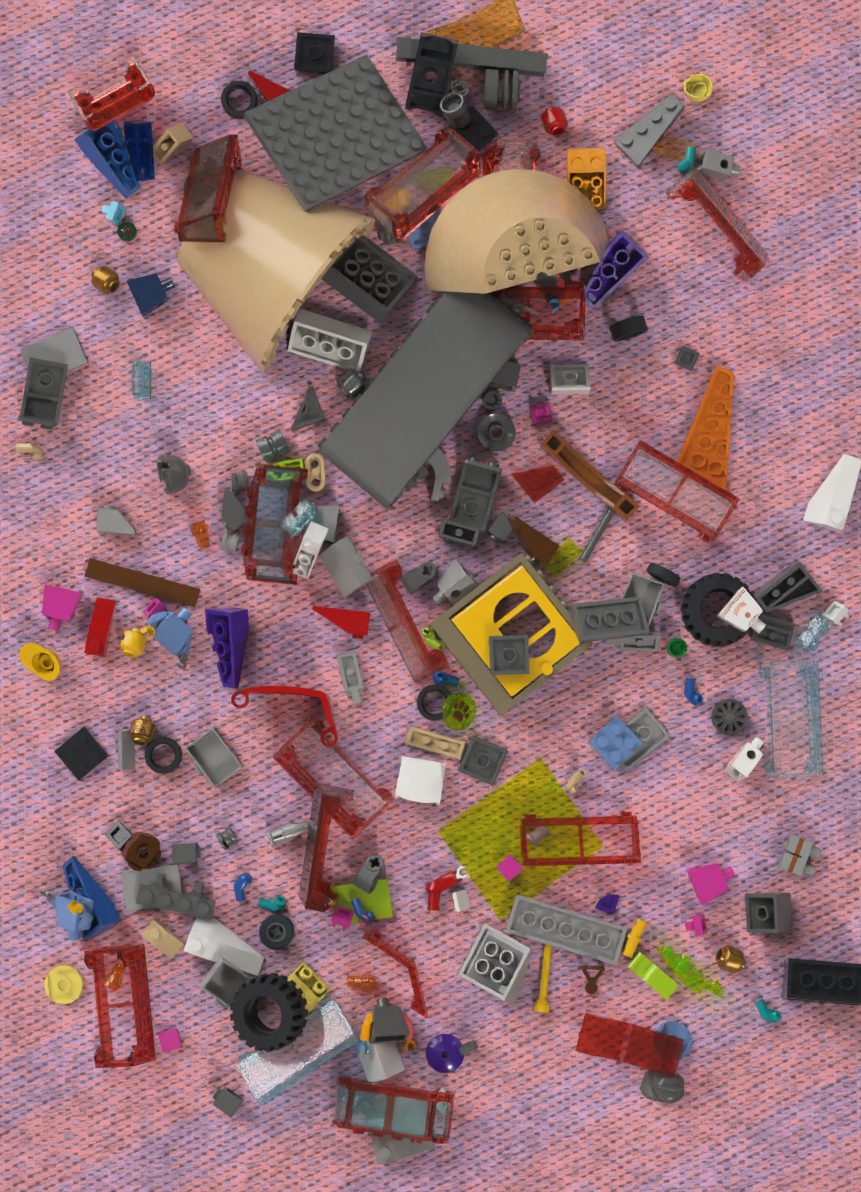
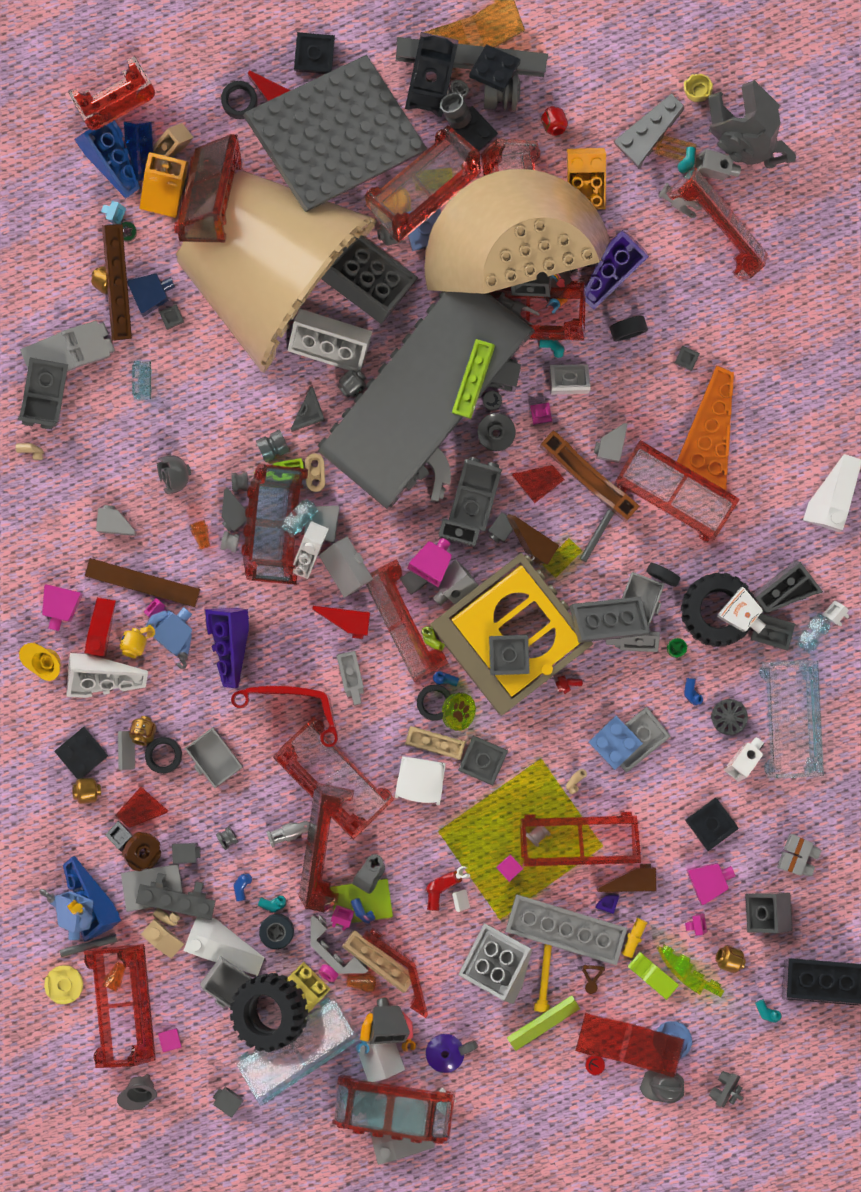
none -> dark grey bar [60,934,118,957]
none -> light grey plate [61,321,115,368]
none -> white wedge [66,653,148,698]
none -> pearl gold head [72,778,101,804]
none -> reddish brown tile [102,224,132,341]
none -> clear red wing [115,786,169,828]
none -> dark grey piece [117,1074,157,1110]
none -> light orange slope [139,152,189,218]
none -> tan arm [153,908,180,926]
none -> dark grey tile [159,304,184,330]
none -> light grey slope [311,914,369,973]
none -> dark pink tile [319,965,339,982]
none -> tan plate [342,930,416,993]
none -> dark pink torso [407,538,452,588]
none -> lime tile [452,339,495,419]
none -> black plate [469,44,521,93]
none -> lime tile [507,996,580,1051]
none -> dark grey slope [511,272,552,297]
none -> teal arm [539,338,565,358]
none -> red plate [555,675,583,694]
none -> red tile [585,1055,605,1075]
none -> light grey slope [594,423,628,463]
none -> reddish brown slope [597,864,657,892]
none -> light grey piece [658,183,701,218]
none -> black plate [685,797,739,851]
none -> dark grey piece [708,80,796,169]
none -> dark grey hips [709,1071,744,1108]

